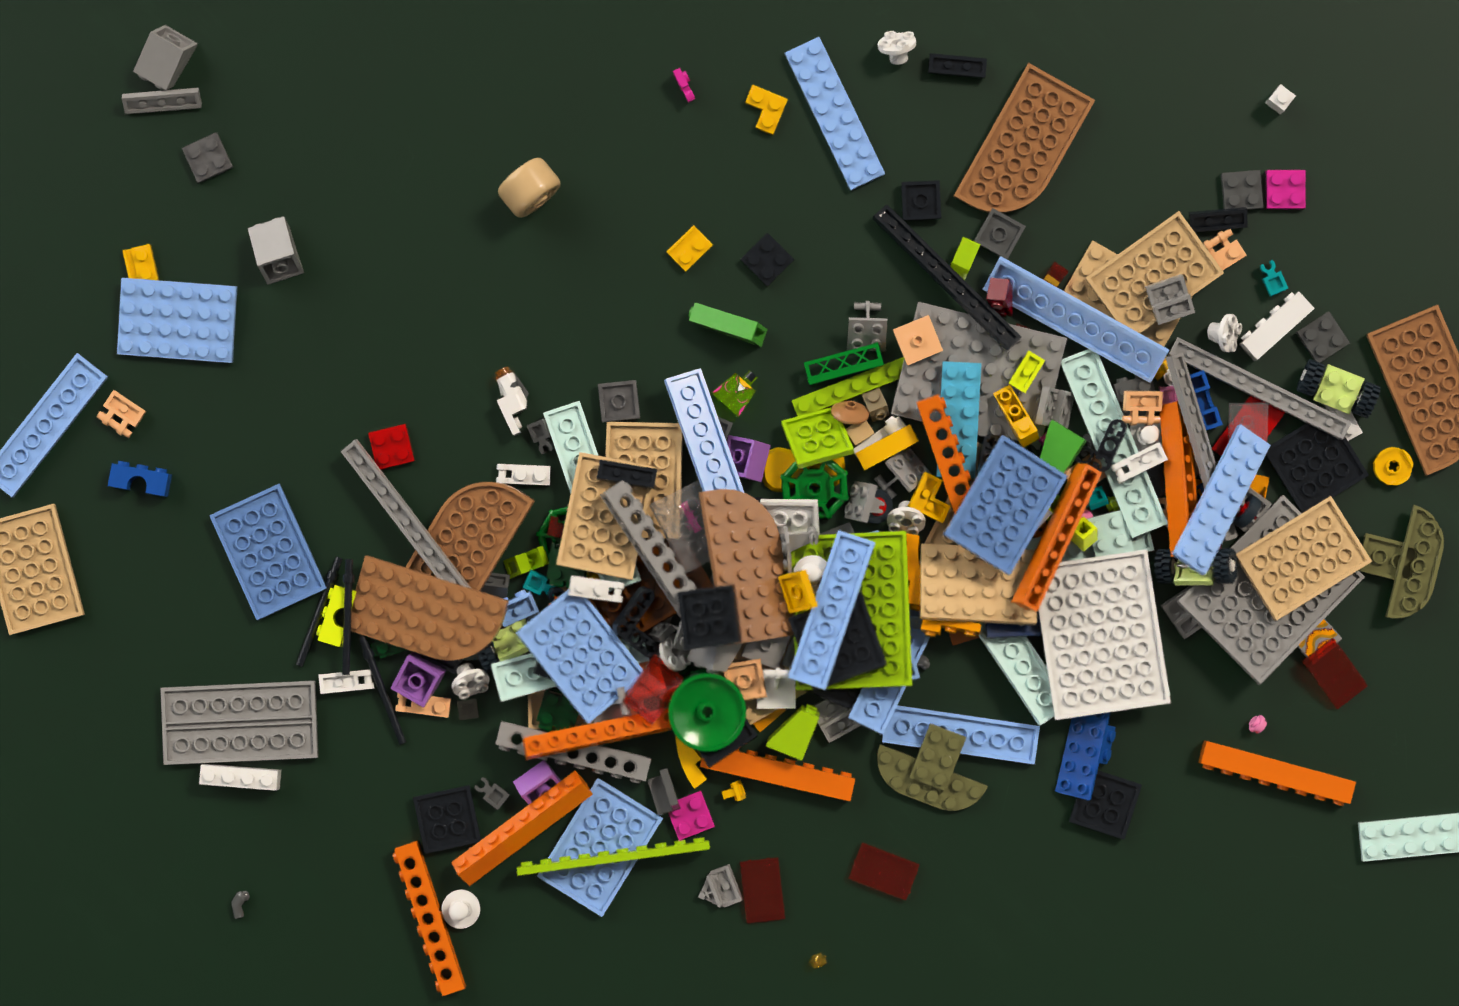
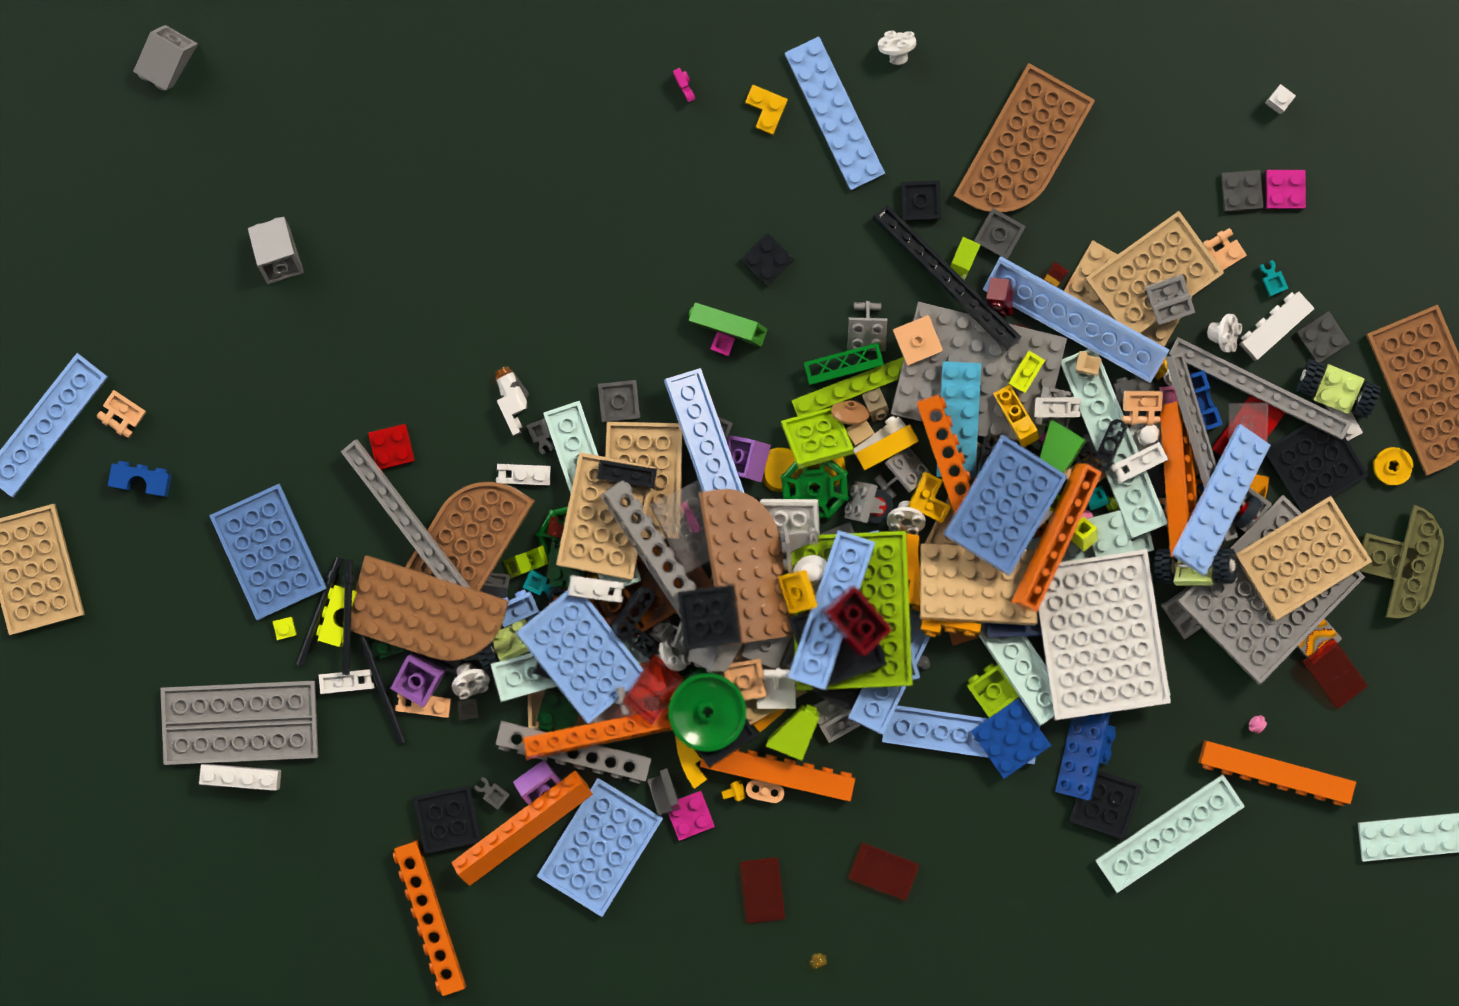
light blue plate [117,278,237,363] -> none
light grey plate [122,88,202,114] -> none
yellow plate [122,244,159,280] -> none
flat silver plate [182,132,233,183] -> none
dark grey arm [231,891,250,919] -> none
white plate [442,889,481,929] -> none
tan wheel [498,157,561,218] -> none
lime plate [517,837,710,875] -> none
yellow plate [666,225,713,272] -> none
light grey slope [698,864,743,907] -> none
clear neon green torso [712,370,757,418] -> none
olive plate [877,723,988,811] -> none
black plate [928,53,987,79] -> none
black plate [1189,207,1248,232] -> none
none -> neon yellow plate [273,617,297,640]
none -> dark pink plate [710,331,735,356]
none -> light nougat plate [746,779,784,803]
none -> dark red brick [821,586,893,656]
none -> lime plate [966,663,1019,718]
none -> blue plate [971,698,1051,779]
none -> white plate [1034,397,1081,417]
none -> tan panel [1075,351,1101,377]
none -> light aqua plate [1095,774,1245,893]

